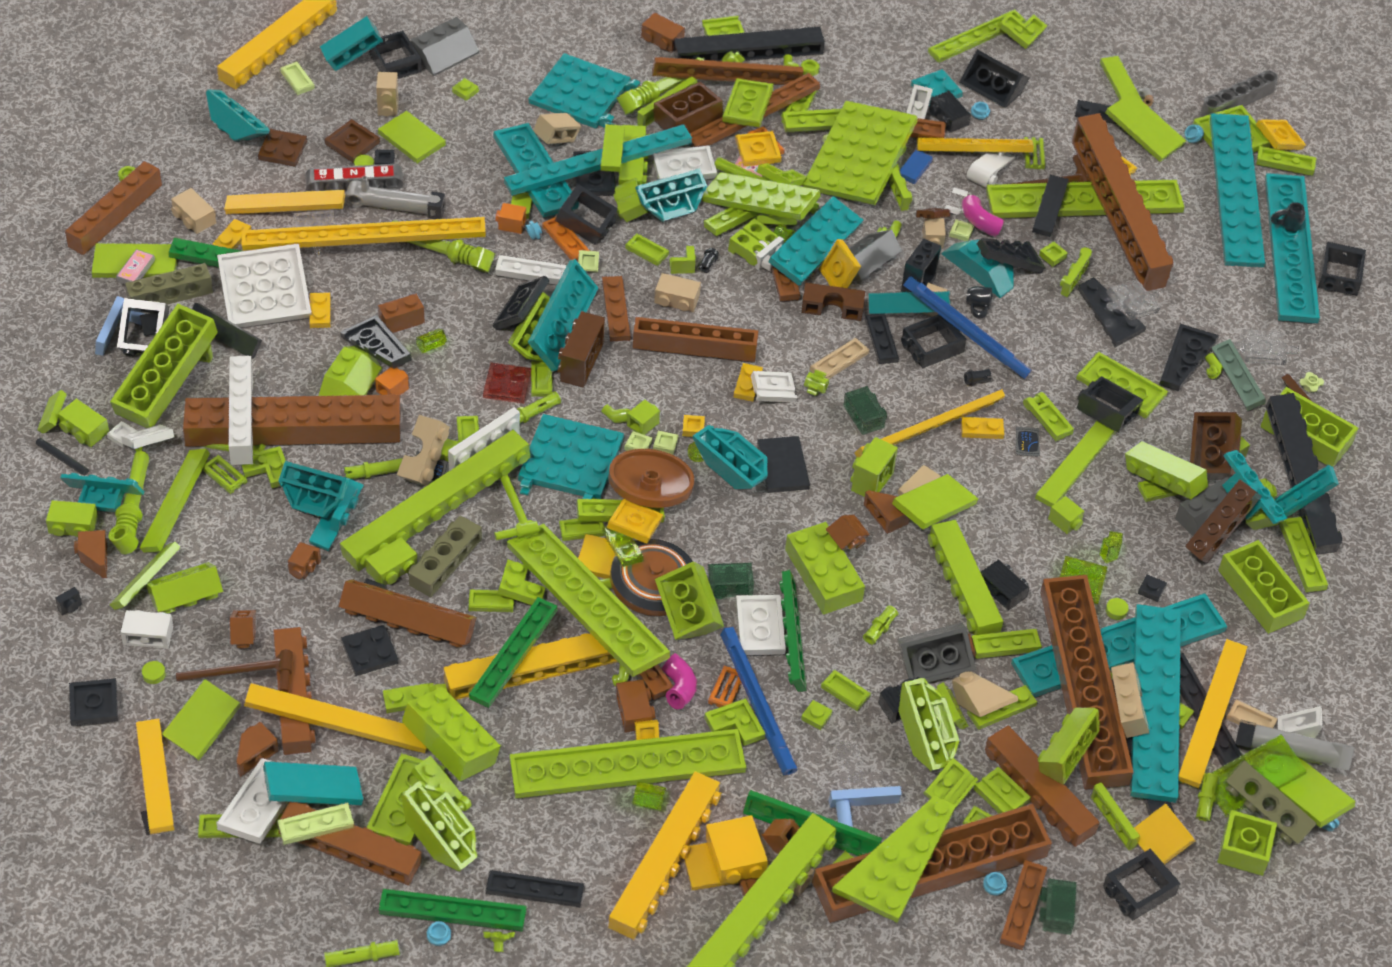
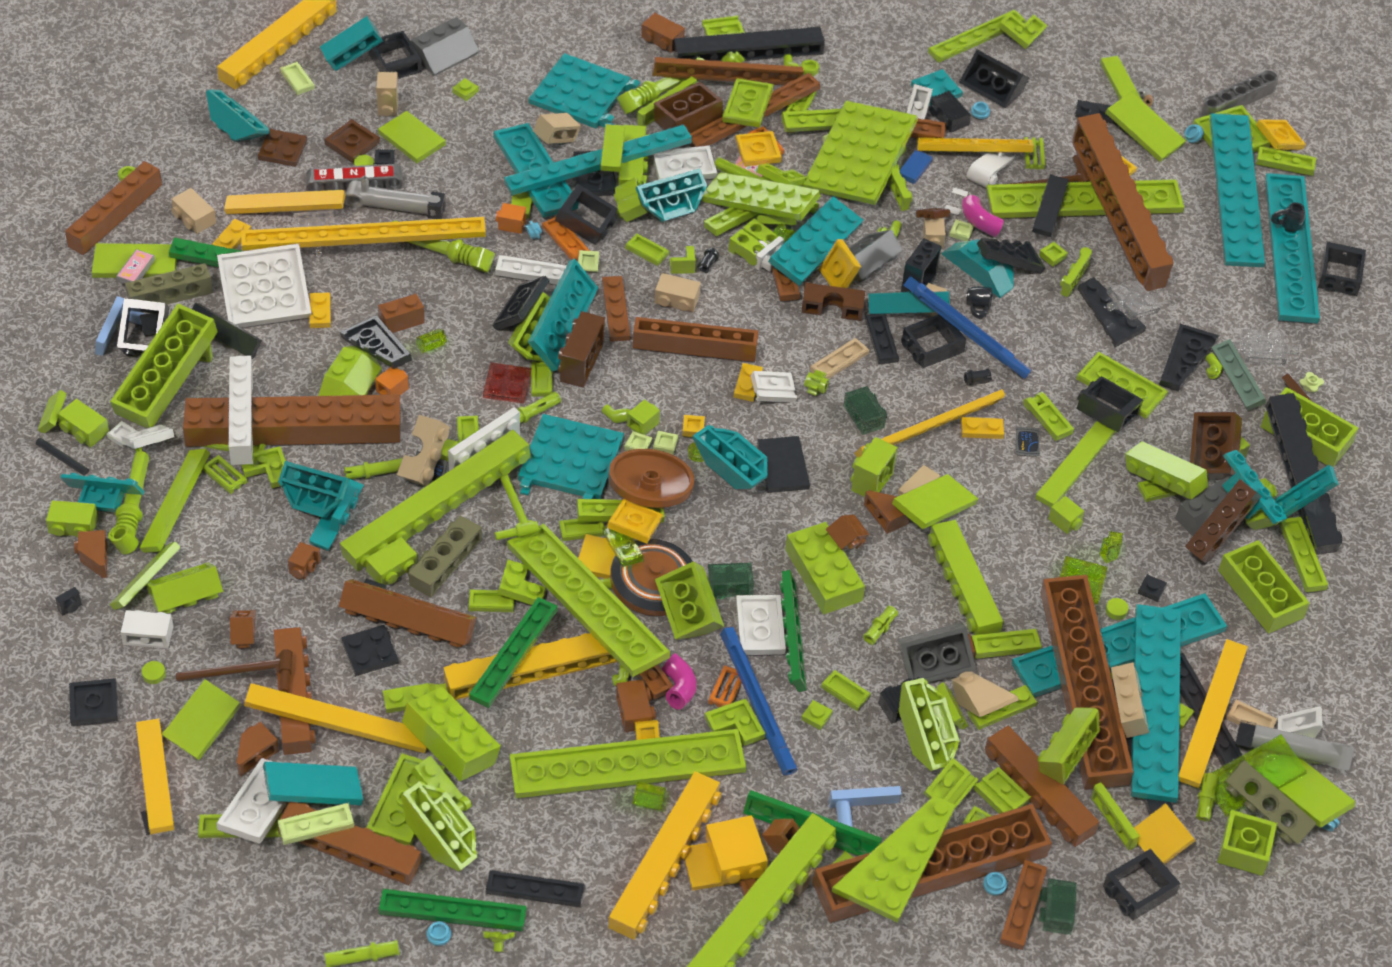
black brick [981,559,1030,610] -> none

